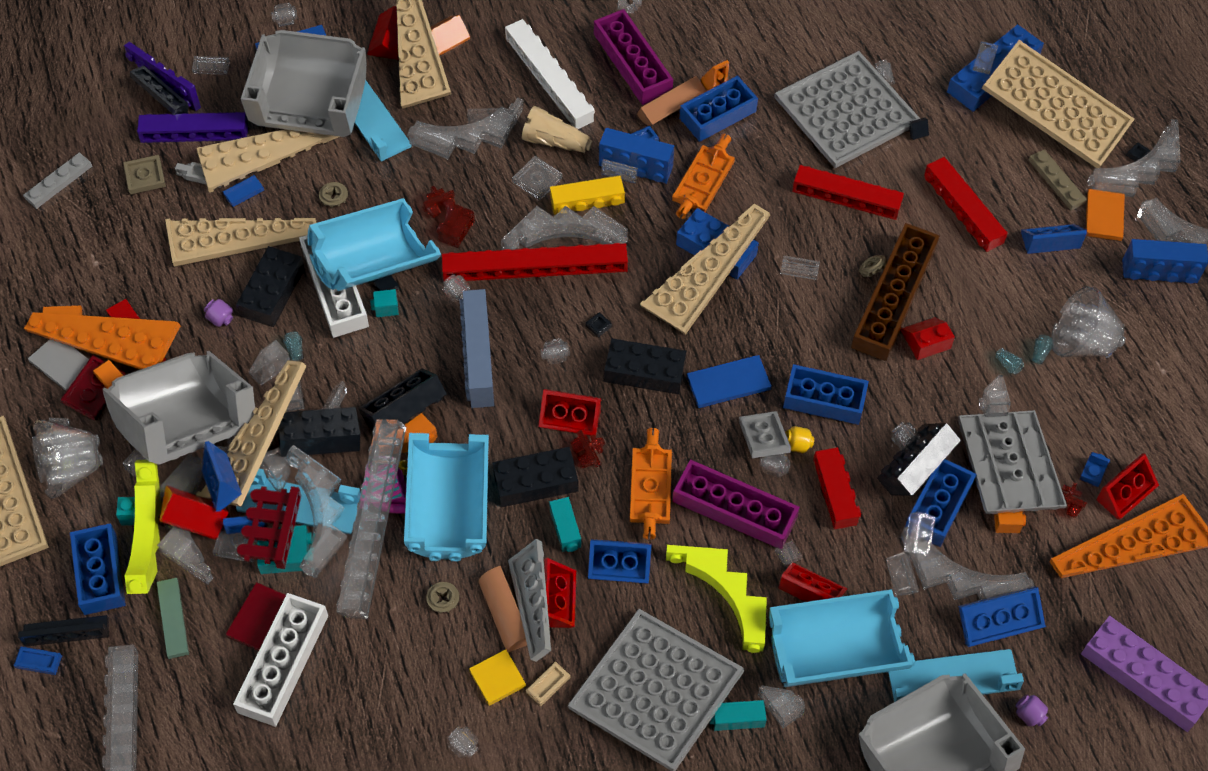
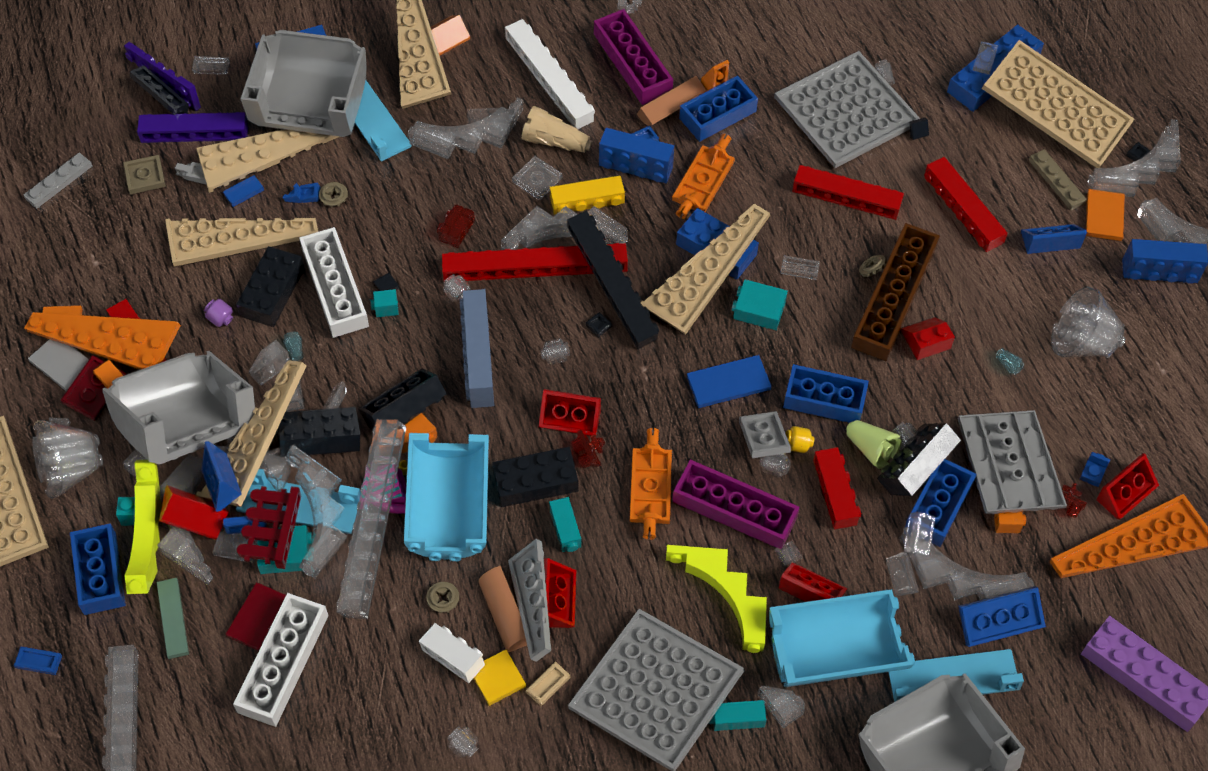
black fence [18,615,109,647] -> none
clear head [271,3,298,27] -> none
medium azure cylinder [307,198,441,291] -> none
red slope [367,6,399,60] -> none
clear red hips [422,186,456,218] -> none
blue slope [588,539,652,583] -> none
clear tile [601,159,638,183] -> none
black brick [604,338,687,395] -> none
clear slope [979,375,1011,417] -> none
medium lavender head [1016,695,1048,727] -> none
clear light blue cone [1032,335,1054,364] -> none
none -> blue slope [283,182,320,203]
none -> white brick [419,623,485,683]
none -> black brick [567,210,659,349]
none -> teal brick [731,279,788,331]
none -> yellowish green cone [846,420,902,469]

